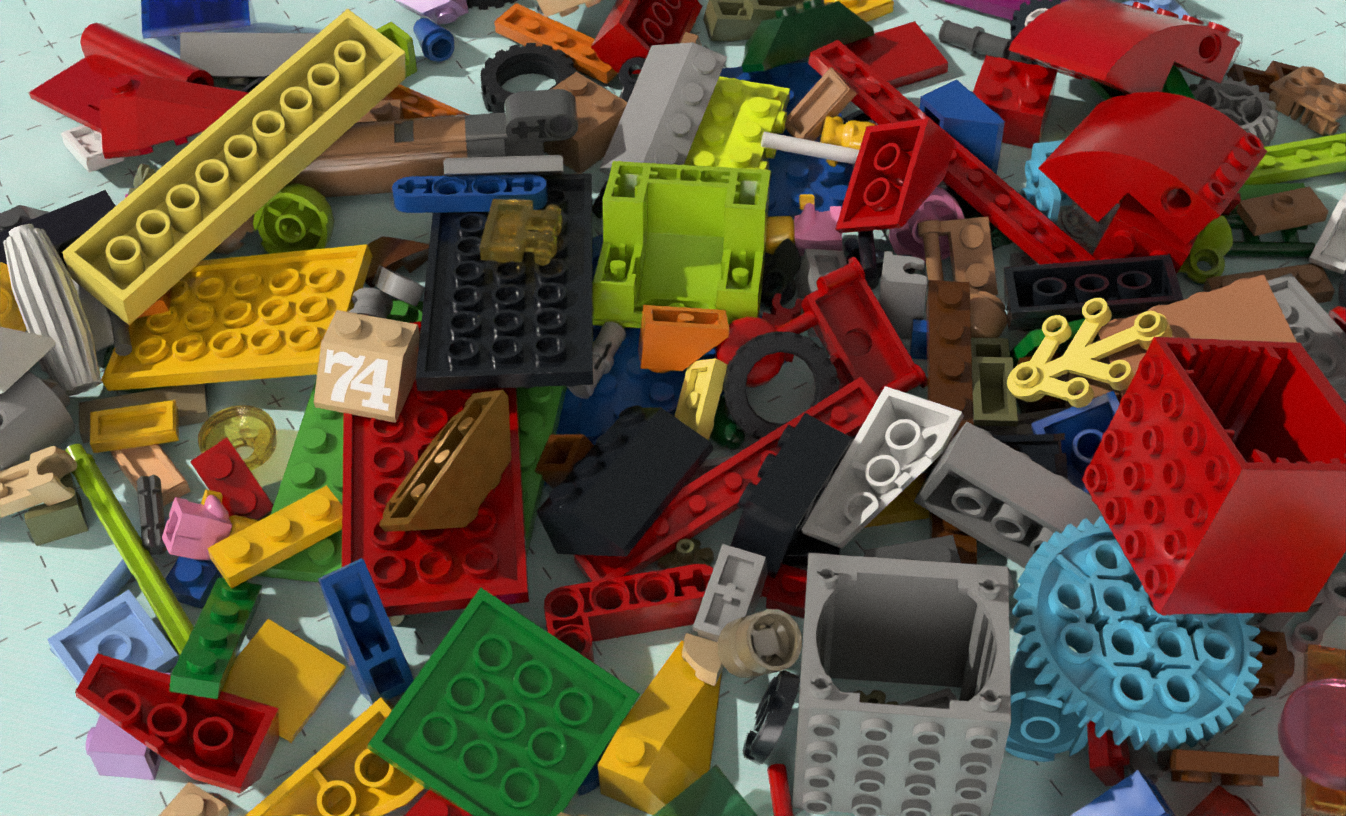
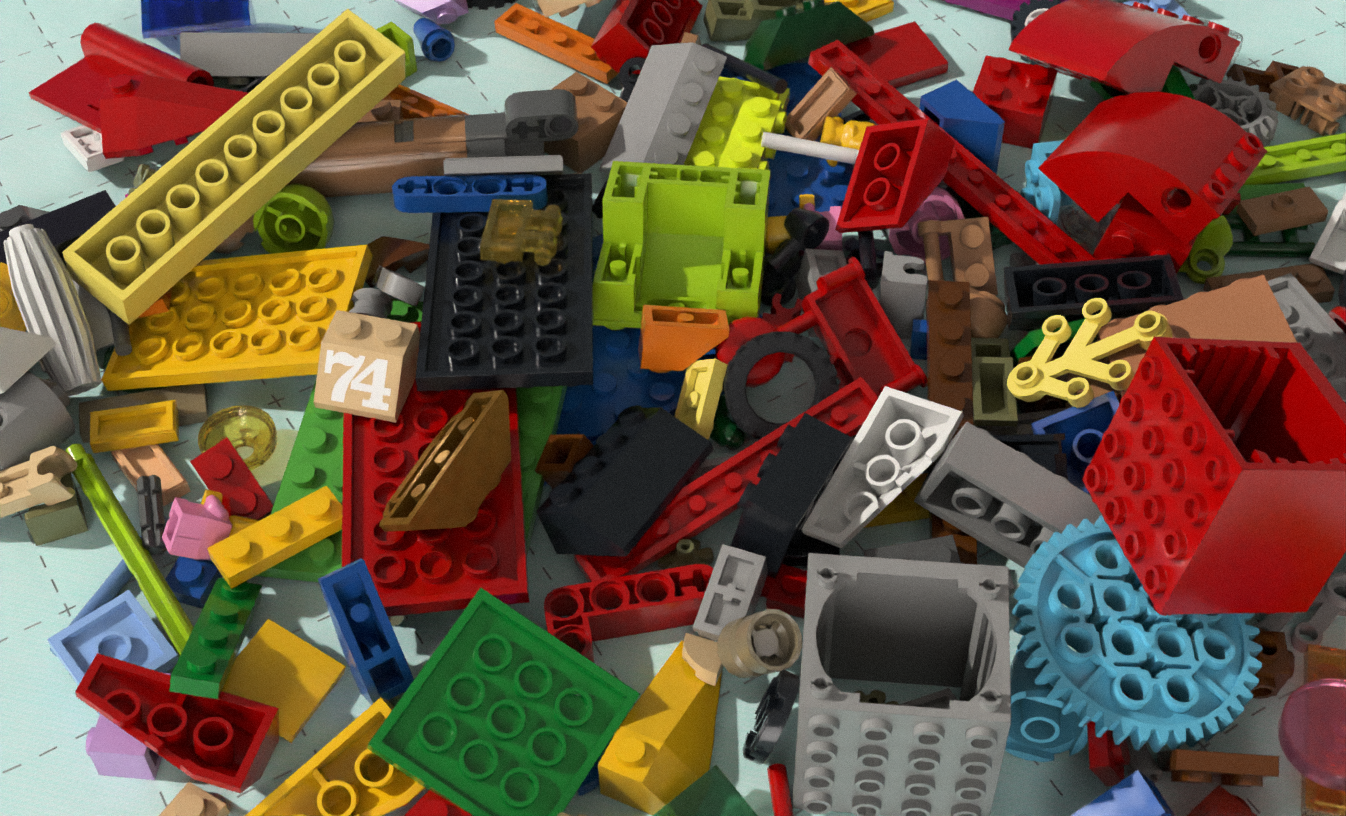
black tyre [480,43,576,113] -> none
light grey pin [568,322,626,399] -> none
dark grey pin [938,20,1012,59] -> none
none -> black bar [702,43,787,94]
none -> black bar [764,208,829,275]

